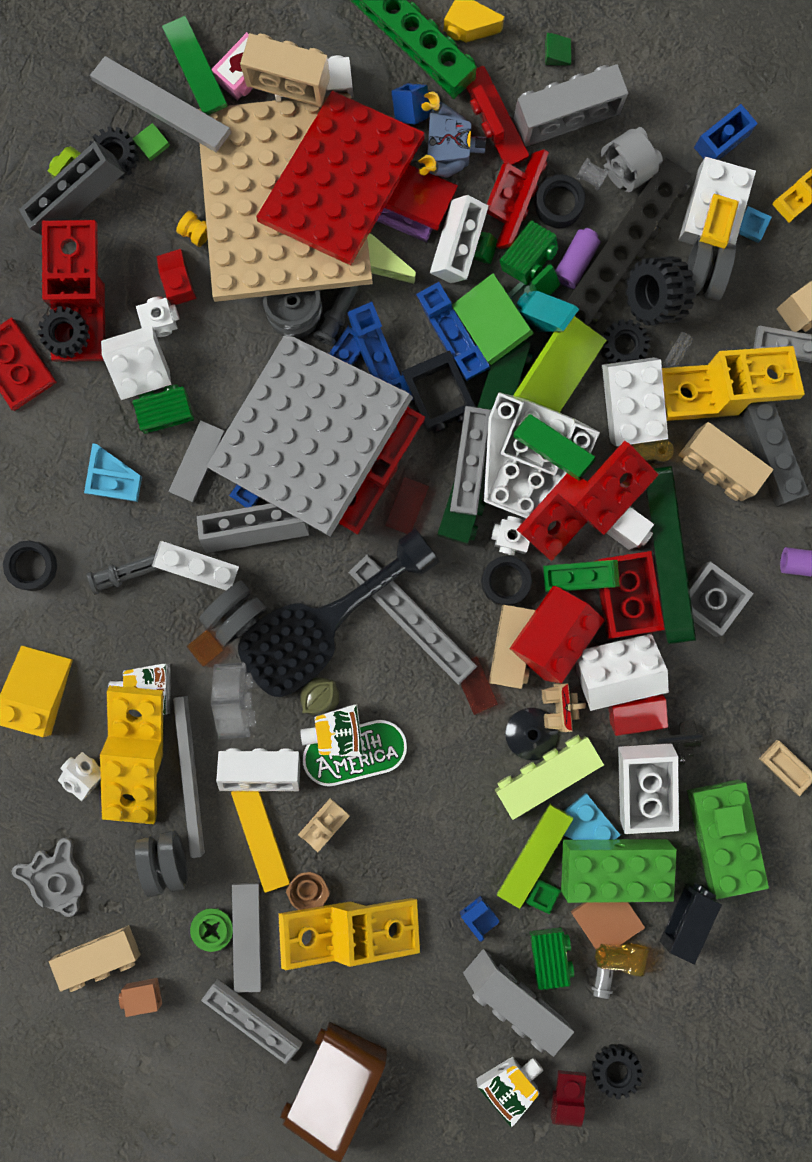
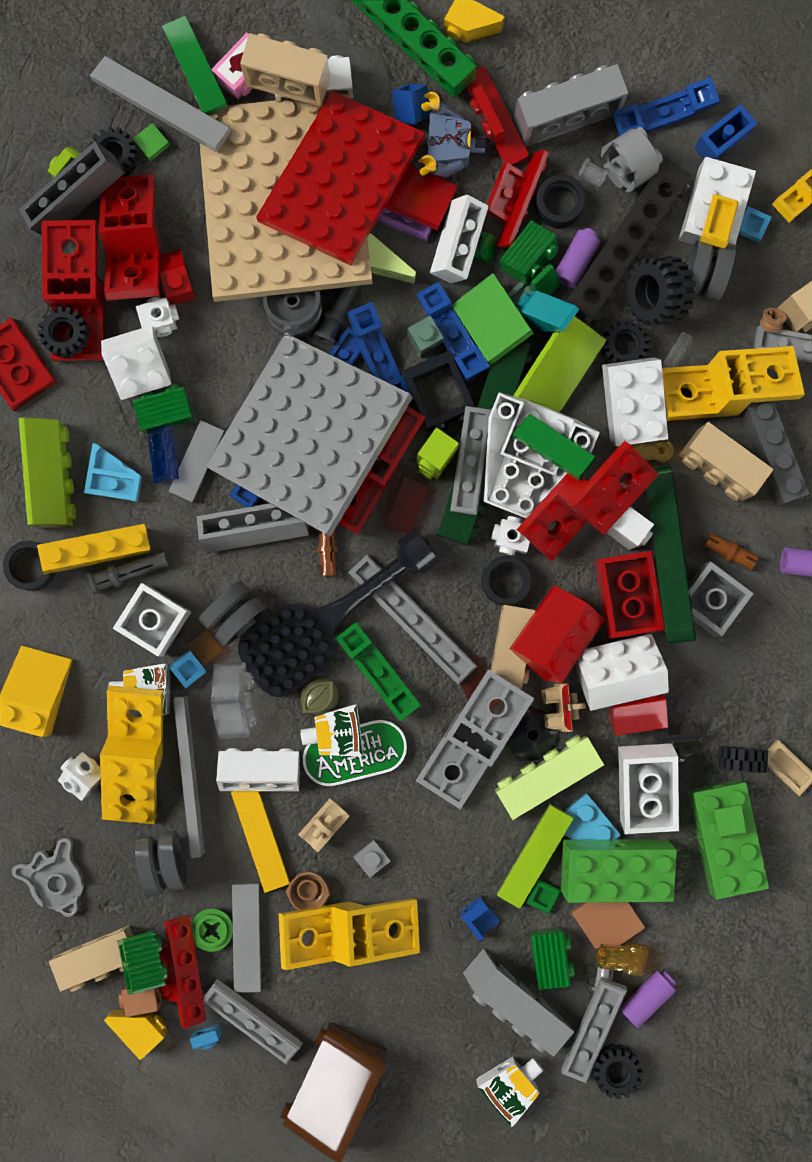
white brick [152,541,239,590] -> none
yellow wheel [176,211,208,247] -> none
green tile [543,560,620,592] -> none
green slope [545,33,571,65] -> none
dark red brick [551,1070,586,1127] -> none
black window [660,883,722,965] -> none
none -> lime slope [19,417,76,530]
none -> yellow brick [37,524,150,575]
none -> red bracket [99,174,161,301]
none -> yellow slope [104,1010,169,1060]
none -> white brick [113,583,191,657]
none -> green brick [117,931,167,995]
none -> clear blue plate [147,427,179,484]
none -> red bracket [158,915,207,1029]
none -> dark azure plate [168,650,206,688]
none -> dark azure plate [190,1023,222,1050]
none -> dark orange pin [317,530,338,576]
none -> green slope [335,622,421,722]
none -> light grey plate [353,839,391,878]
none -> sand green brick [408,315,444,358]
none -> light grey bracket [416,669,534,810]
none -> lime brick [417,427,459,480]
none -> light grey tile [561,977,627,1083]
none -> blue slope [612,77,720,136]
none -> medium lavender brick [620,970,676,1028]
none -> dark orange pin [703,532,758,570]
none -> black tyre [718,746,769,773]
none -> medium nougat bush [760,308,787,333]

